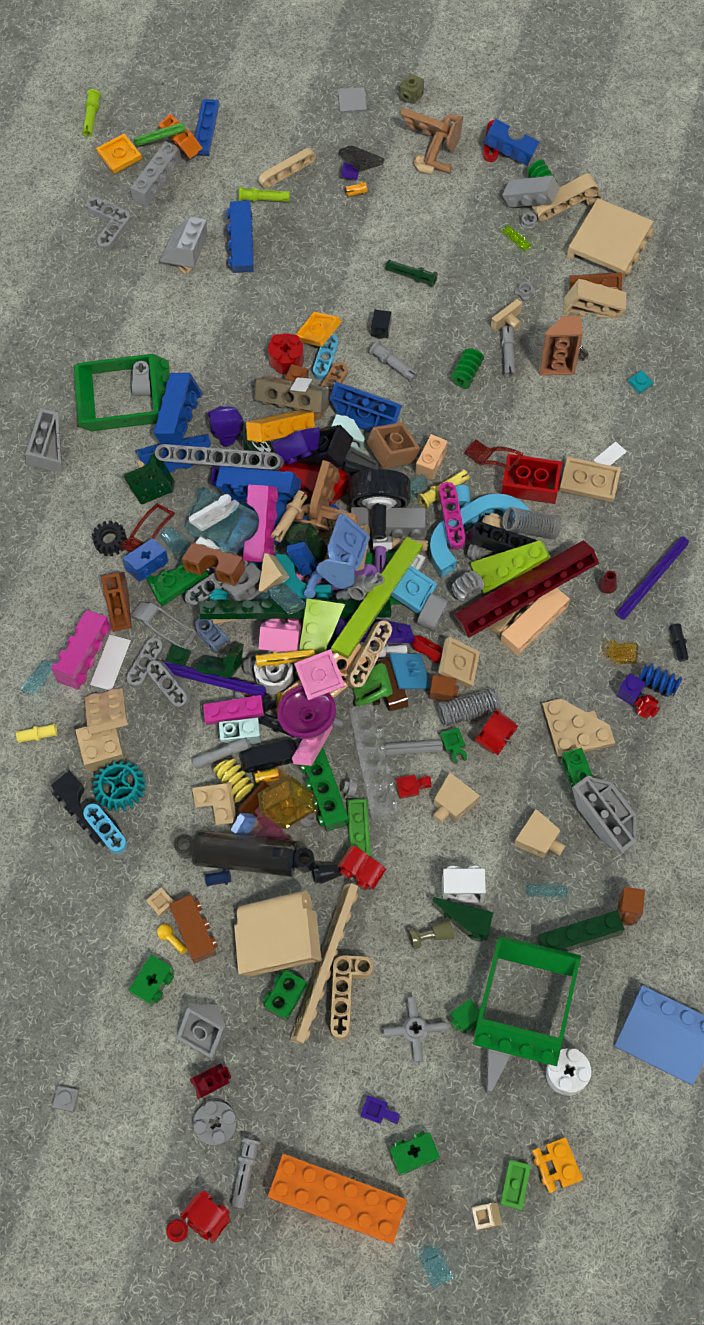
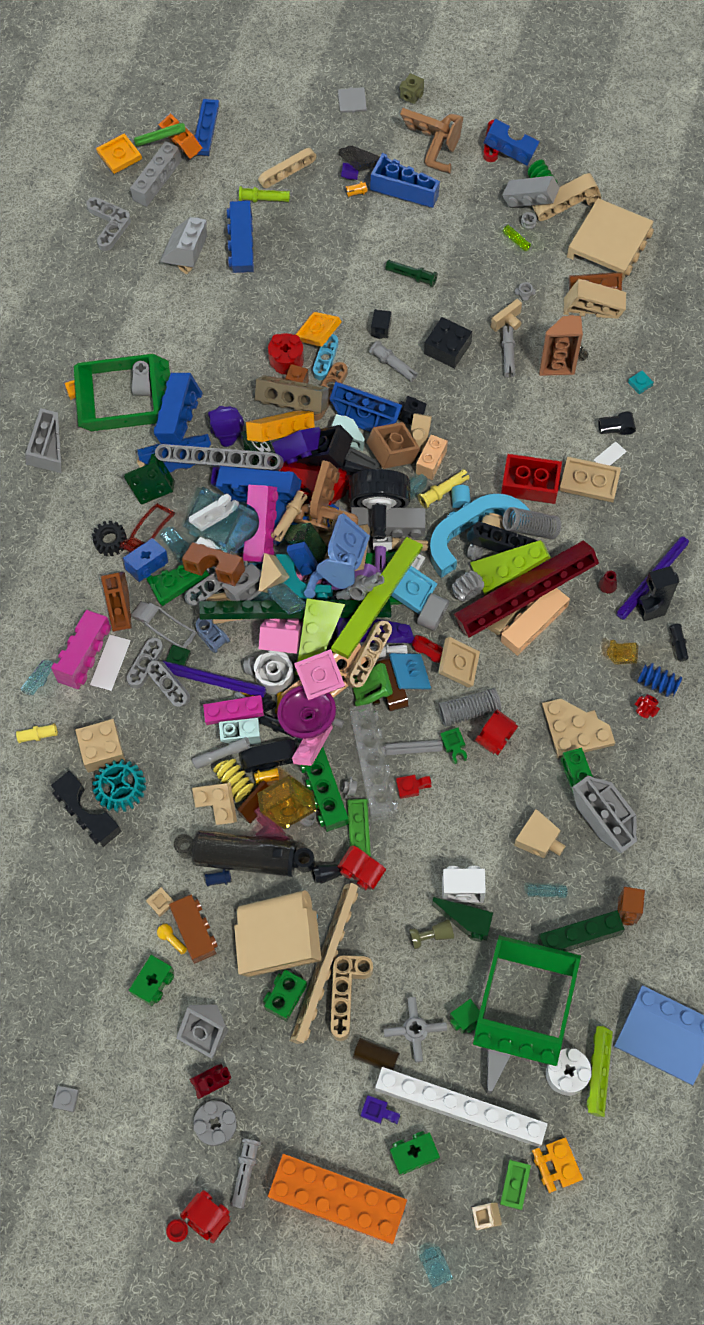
lime pin [82,89,101,137] -> none
medium azure beam [83,804,127,854] -> none
tan plate [85,688,128,734] -> none
dark green bracket [195,643,244,678] -> none
teal plate [209,589,228,601] -> none
medium blue plate [231,813,257,835] -> none
yellow pin [256,649,315,667] -> none
white sticker [290,377,312,392] -> none
tan arm [414,154,435,175] -> none
dark orange brick [430,675,459,702] -> none
tan torso [433,773,480,824] -> none
dark pink beam [439,482,465,550] -> none
green piece [451,348,484,389] -> none
clear red piece [464,439,524,470] -> none
dark purple brick [616,673,646,706] -> none
none -> light orange tile [65,380,76,400]
none -> dark brown brick [353,1038,400,1071]
none -> blue wedge [370,153,440,208]
none -> white brick [375,1067,548,1147]
none -> black brick [398,395,427,425]
none -> tan tile [410,413,432,452]
none -> black brick [424,317,473,369]
none -> lime plate [587,1026,613,1117]
none -> black piece [598,411,636,435]
none -> black arch [637,566,679,621]

